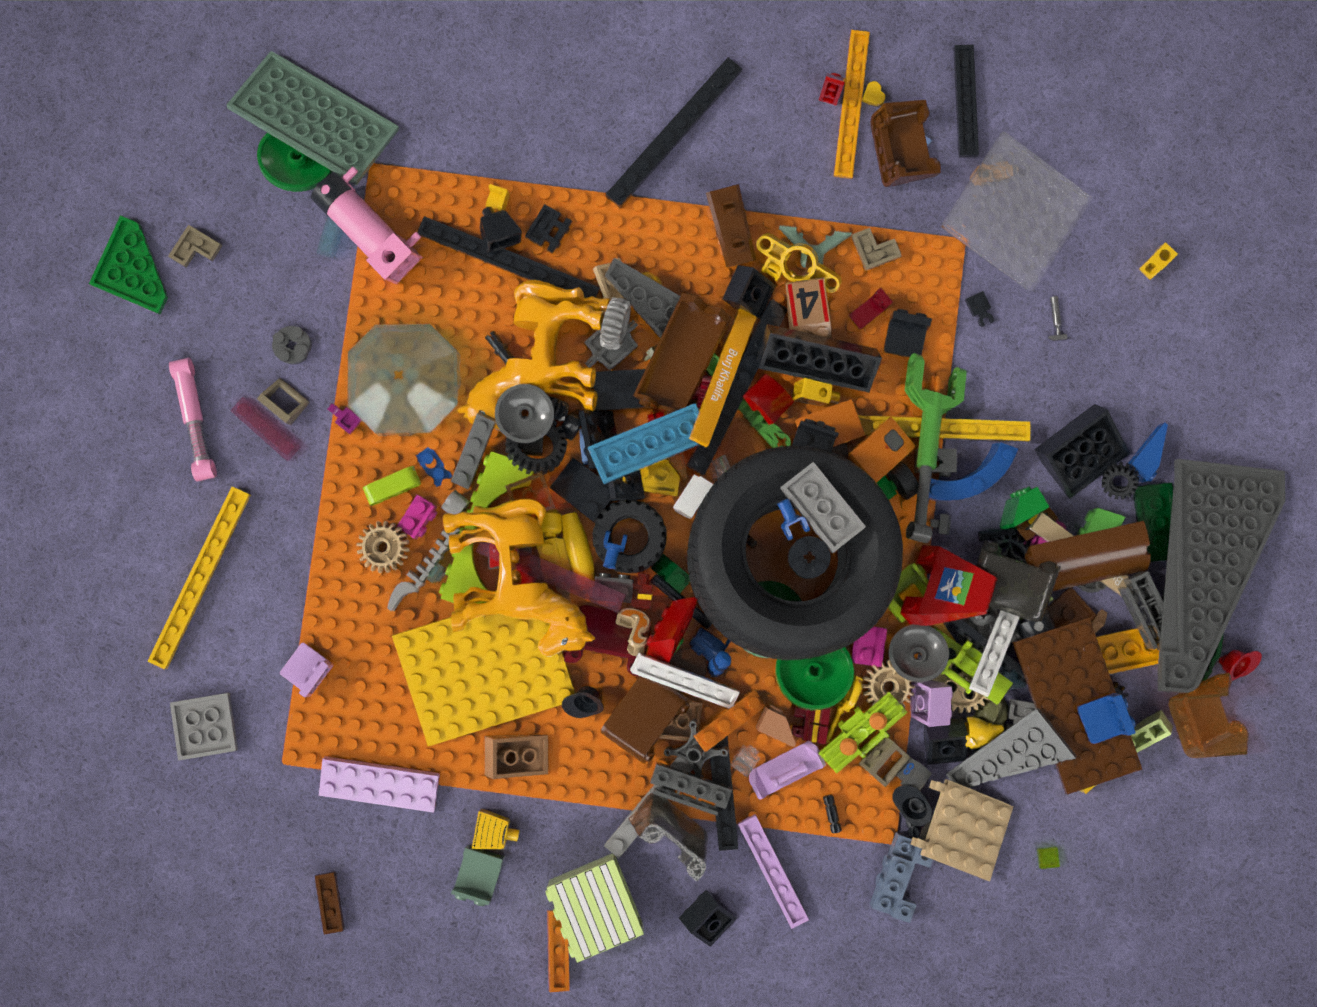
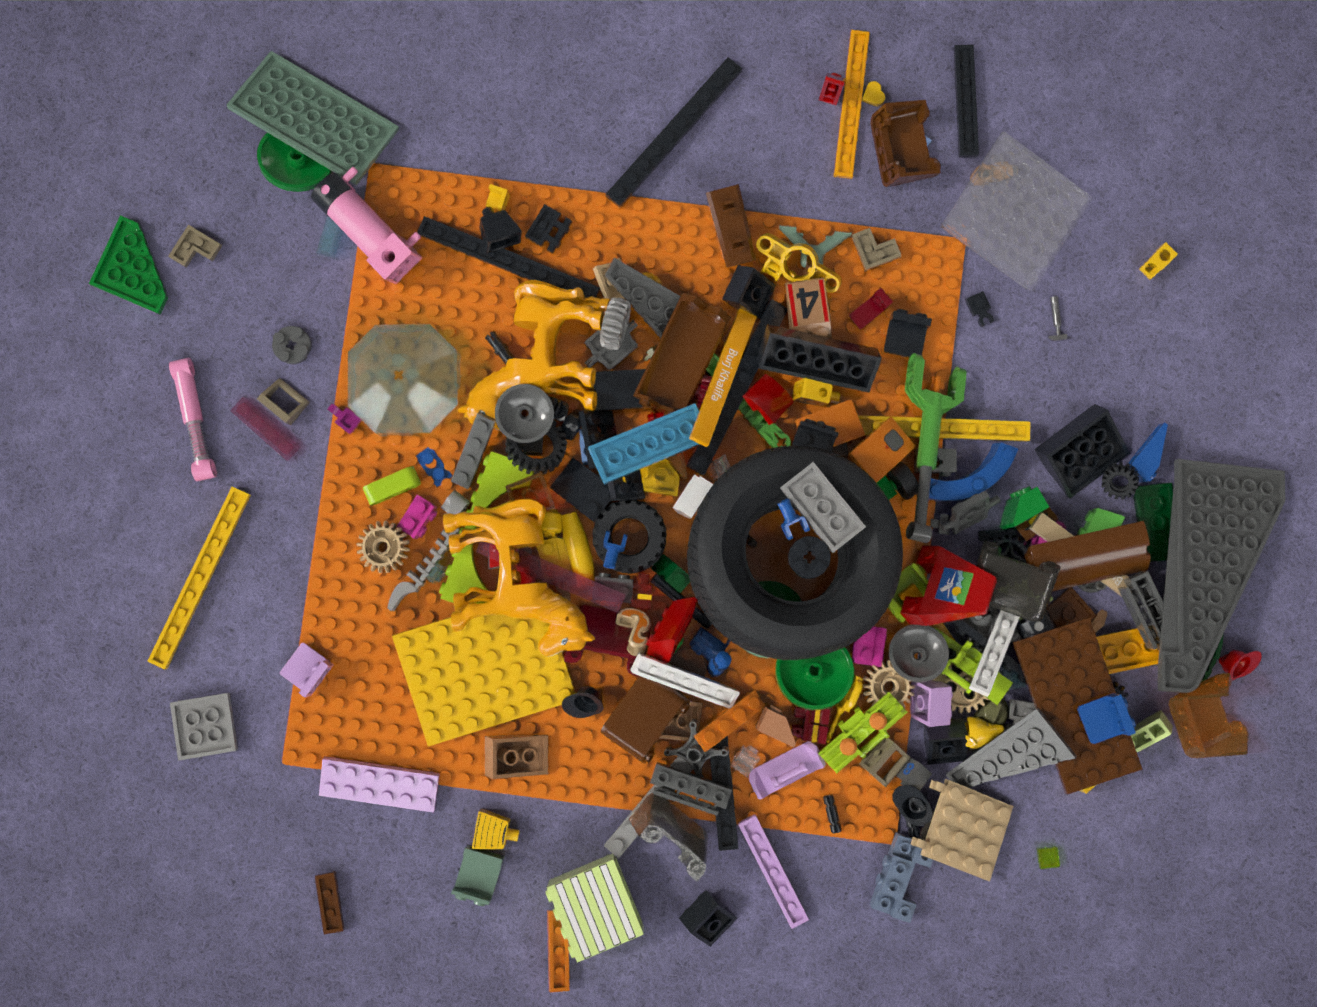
none -> dark grey plate [940,491,1001,534]

